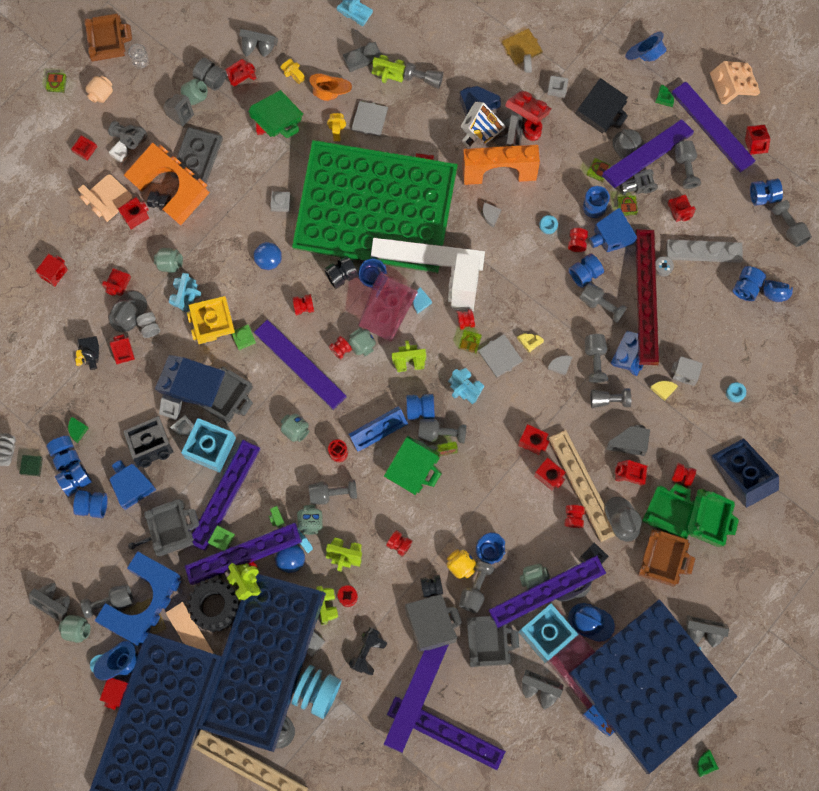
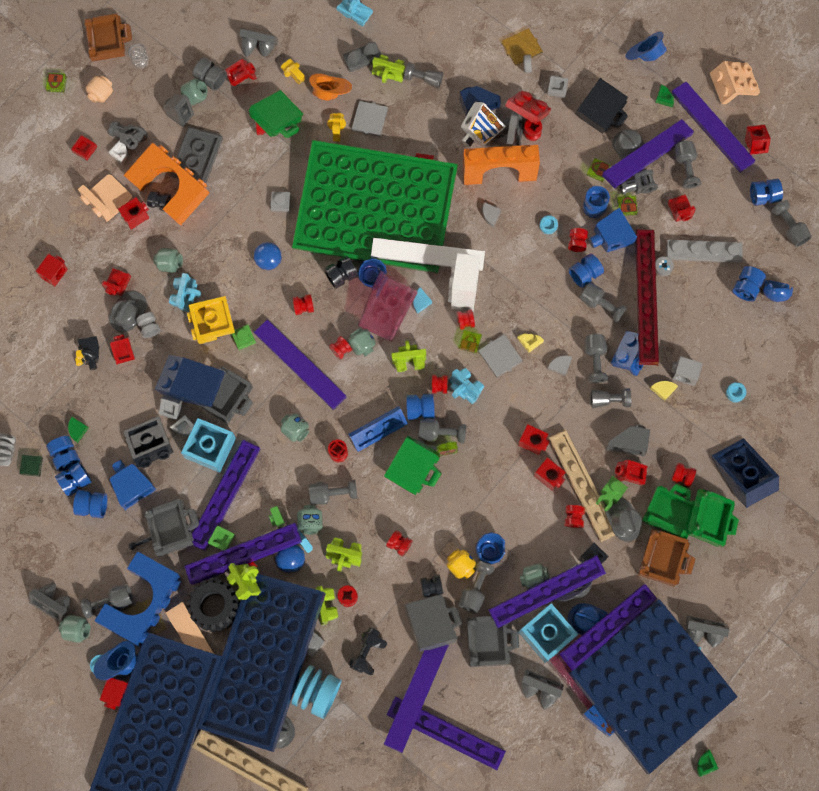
none -> red wheel [432,375,447,394]
none -> dark purple tile [559,583,657,671]
none -> bright green plate [596,476,628,511]

